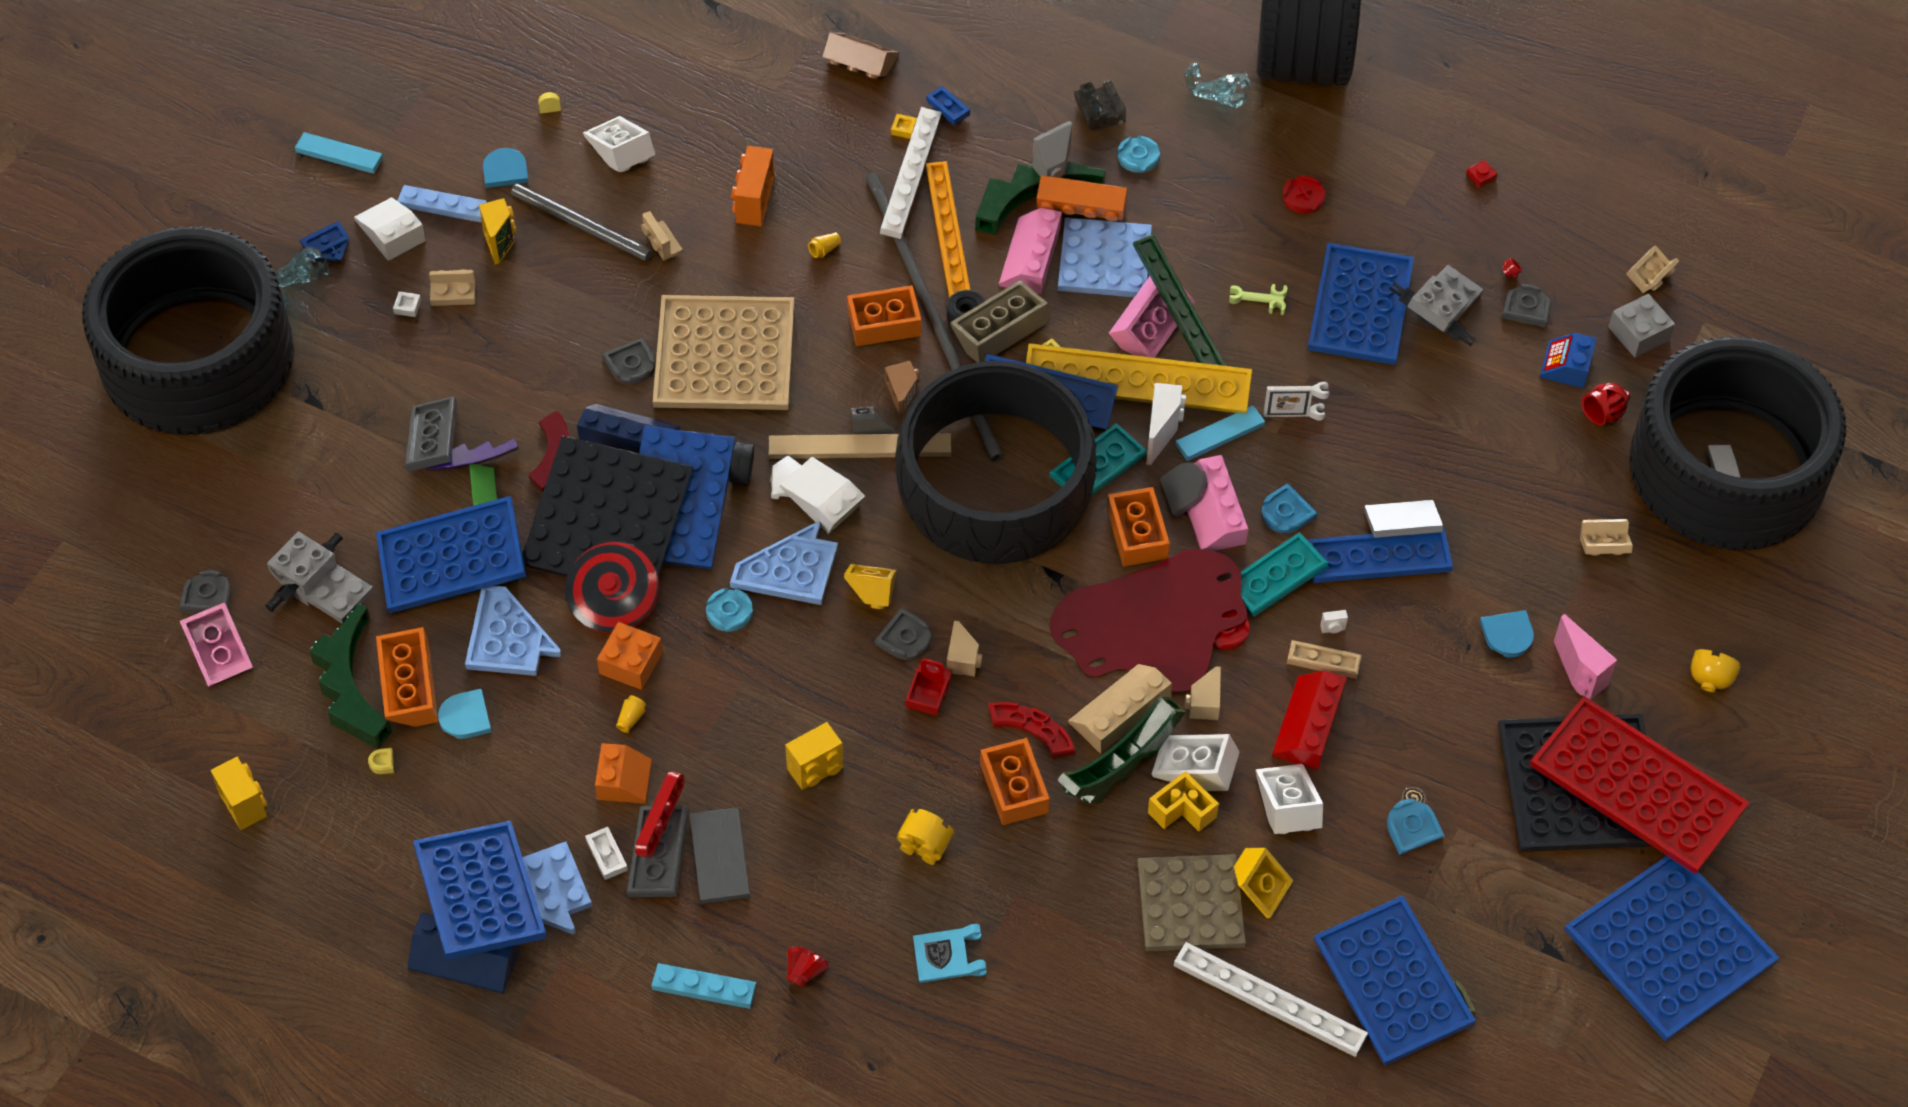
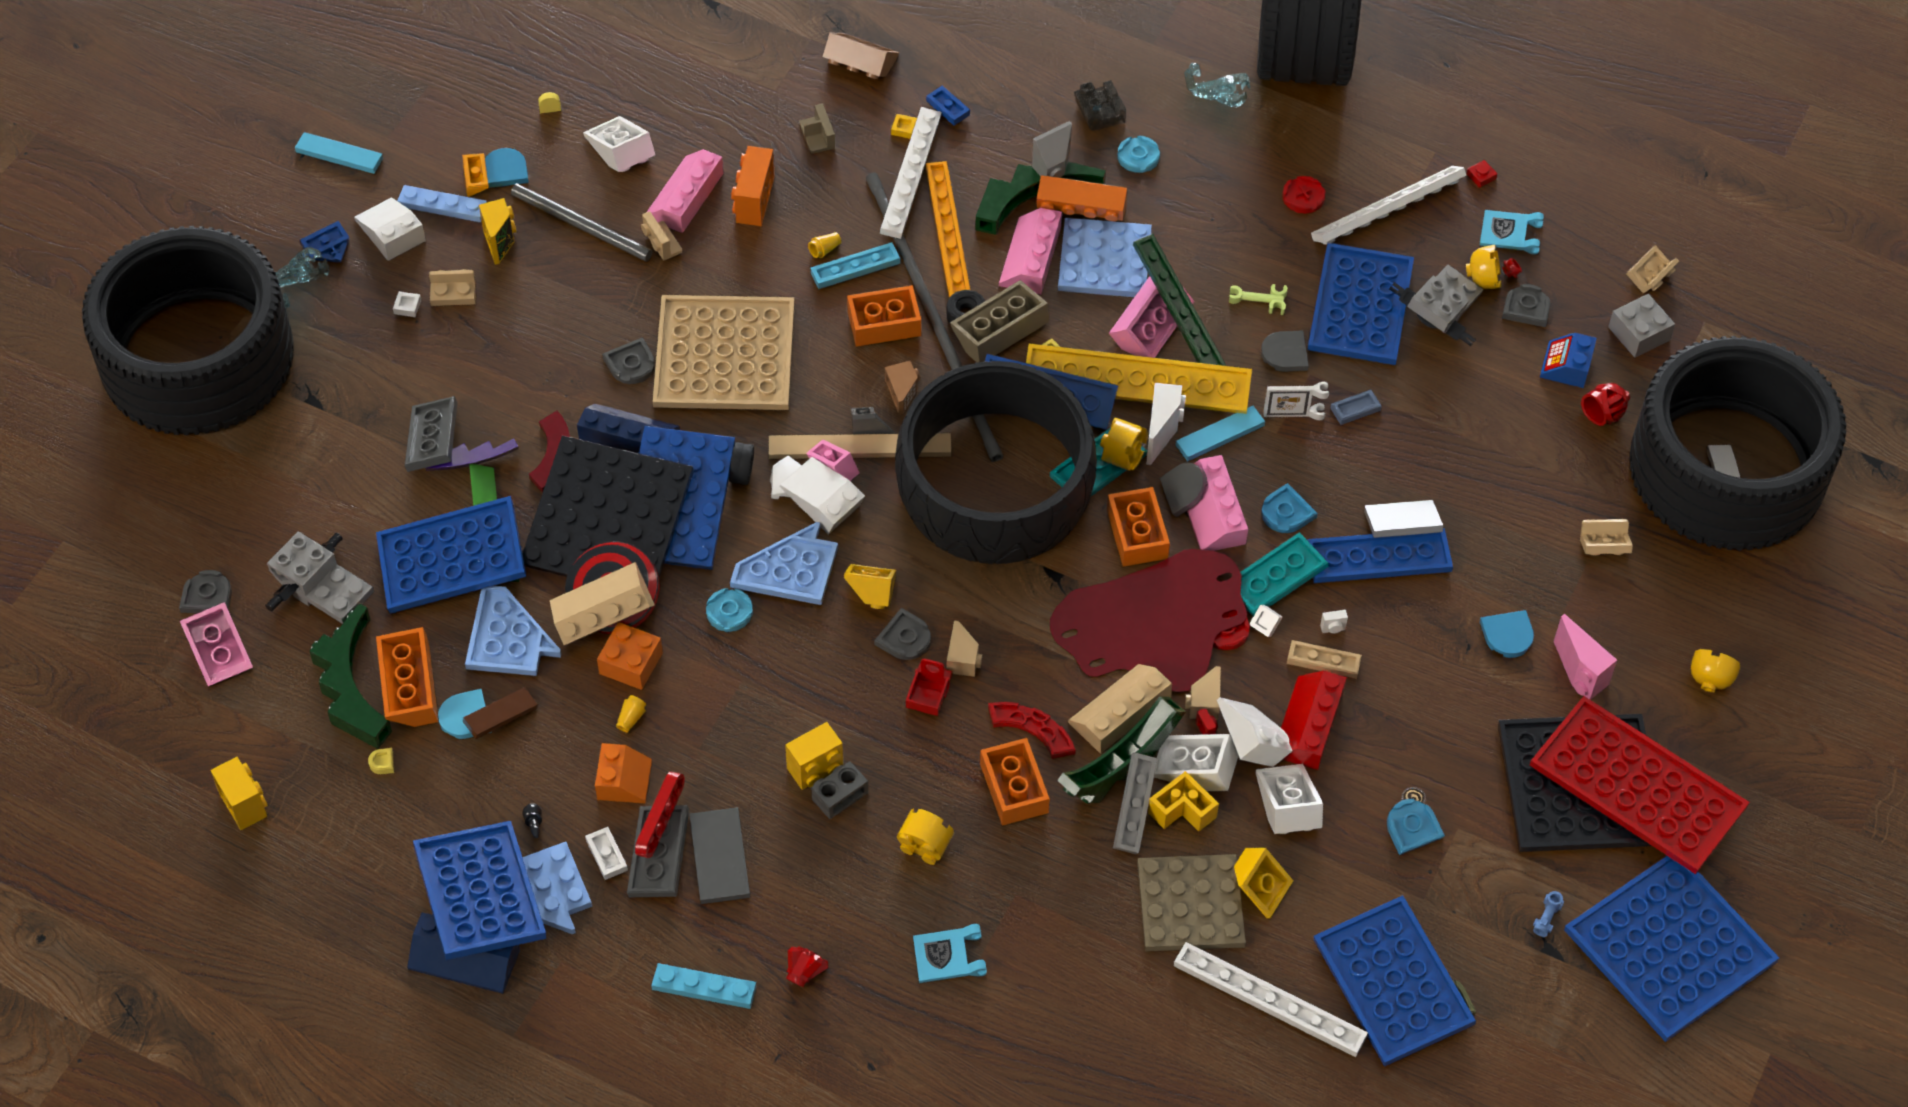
none -> light orange slope [462,153,489,197]
none -> reddish brown tile [463,687,538,739]
none -> black bar [522,803,542,838]
none -> tan slope [550,562,655,645]
none -> bright pink slope [647,149,724,233]
none -> dark tan panel [799,103,835,154]
none -> bright pink slope [806,440,860,481]
none -> medium azure plate [810,242,900,289]
none -> dark grey brick [811,761,868,819]
none -> yellow brick [1100,418,1148,471]
none -> light grey plate [1113,752,1158,854]
none -> red plate [1195,708,1218,735]
none -> white slope [1217,697,1293,767]
none -> white plate [1250,604,1283,637]
none -> dark grey tile [1261,330,1309,372]
none -> white plate [1311,166,1466,244]
none -> sand blue tile [1330,390,1381,425]
none -> yellow cylinder [1466,245,1501,289]
none -> medium azure flag [1480,210,1544,255]
none -> medium blue bar [1533,891,1564,937]

